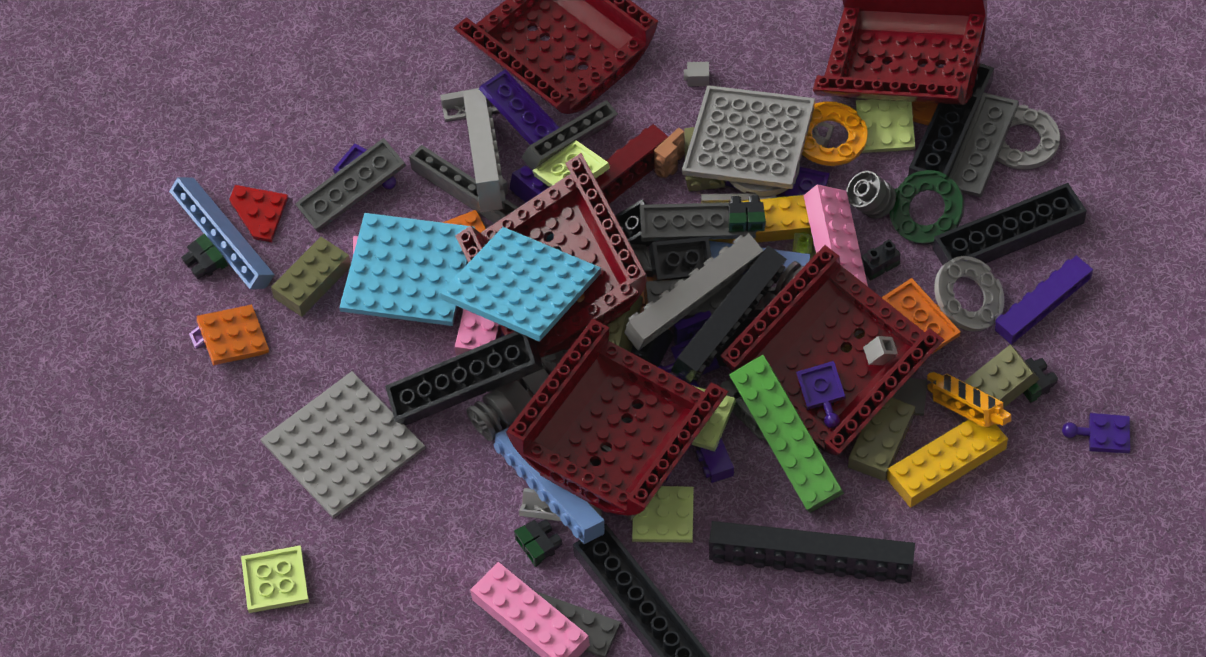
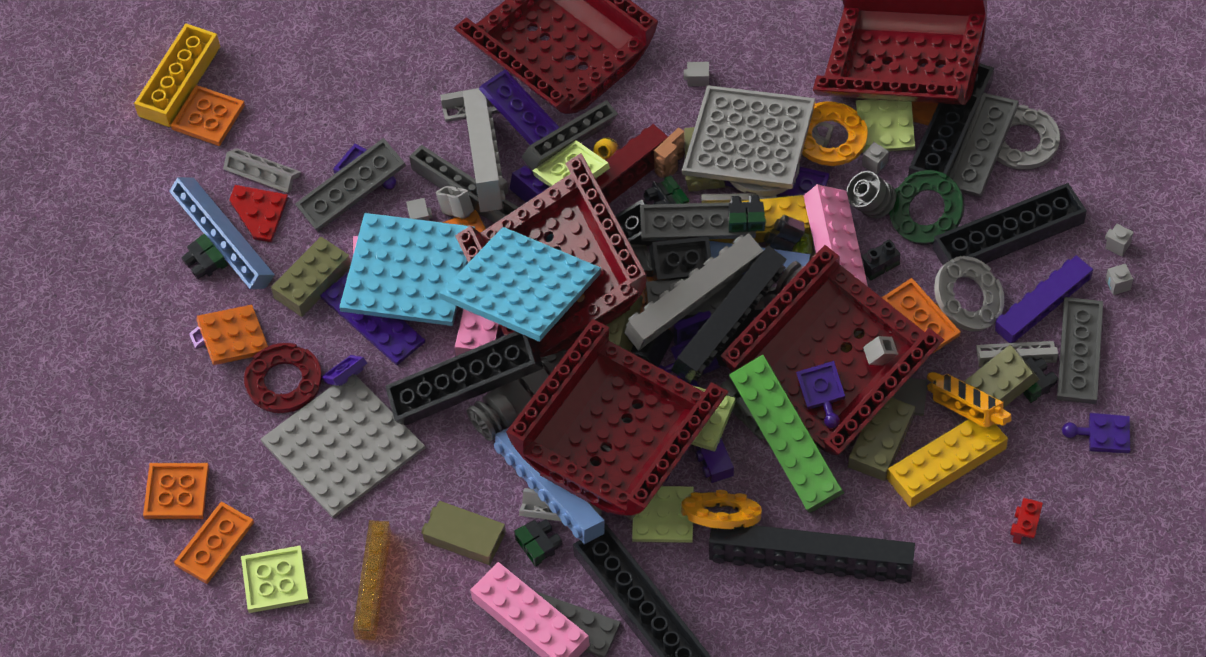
none -> yellow brick [134,23,220,127]
none -> orange plate [143,463,209,519]
none -> orange plate [171,85,245,146]
none -> orange plate [174,501,254,584]
none -> light grey fence [223,148,301,193]
none -> dark red plate [244,343,322,413]
none -> dark purple plate [320,272,425,365]
none -> dark purple plate [321,355,367,386]
none -> clear yellow brick [353,520,391,640]
none -> light grey brick [406,198,432,221]
none -> olive brick [421,501,506,565]
none -> light grey brick [435,186,474,219]
none -> yellow head [593,137,619,160]
none -> hips [643,176,689,204]
none -> light orange plate [681,490,762,529]
none -> black brick [764,215,805,252]
none -> light grey brick [862,142,889,174]
none -> light grey fence [976,341,1058,367]
none -> red bracket [1010,498,1043,544]
none -> dark grey plate [1057,297,1103,404]
none -> light grey brick [1105,224,1133,257]
none -> light grey brick [1105,264,1133,295]

